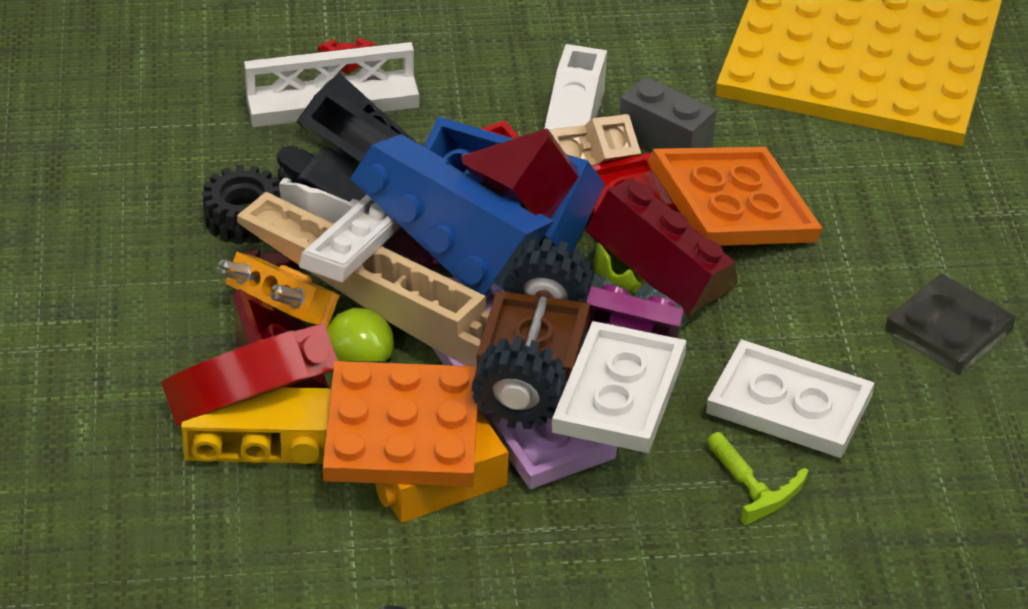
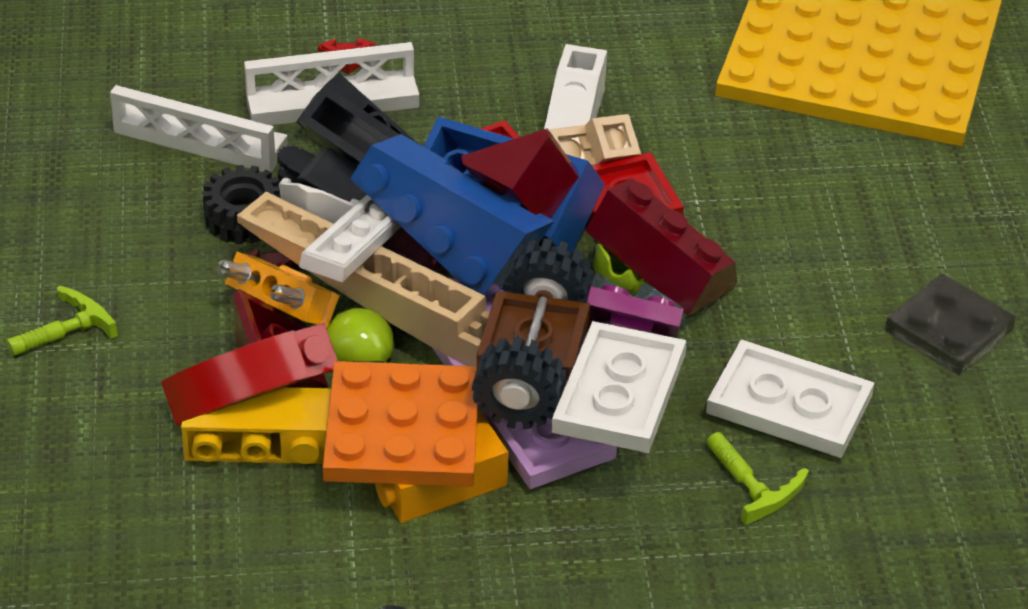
dark grey brick [620,76,716,153] -> none
orange plate [648,147,823,246] -> none
none -> lime piece [6,286,118,357]
none -> white fence [110,85,288,172]

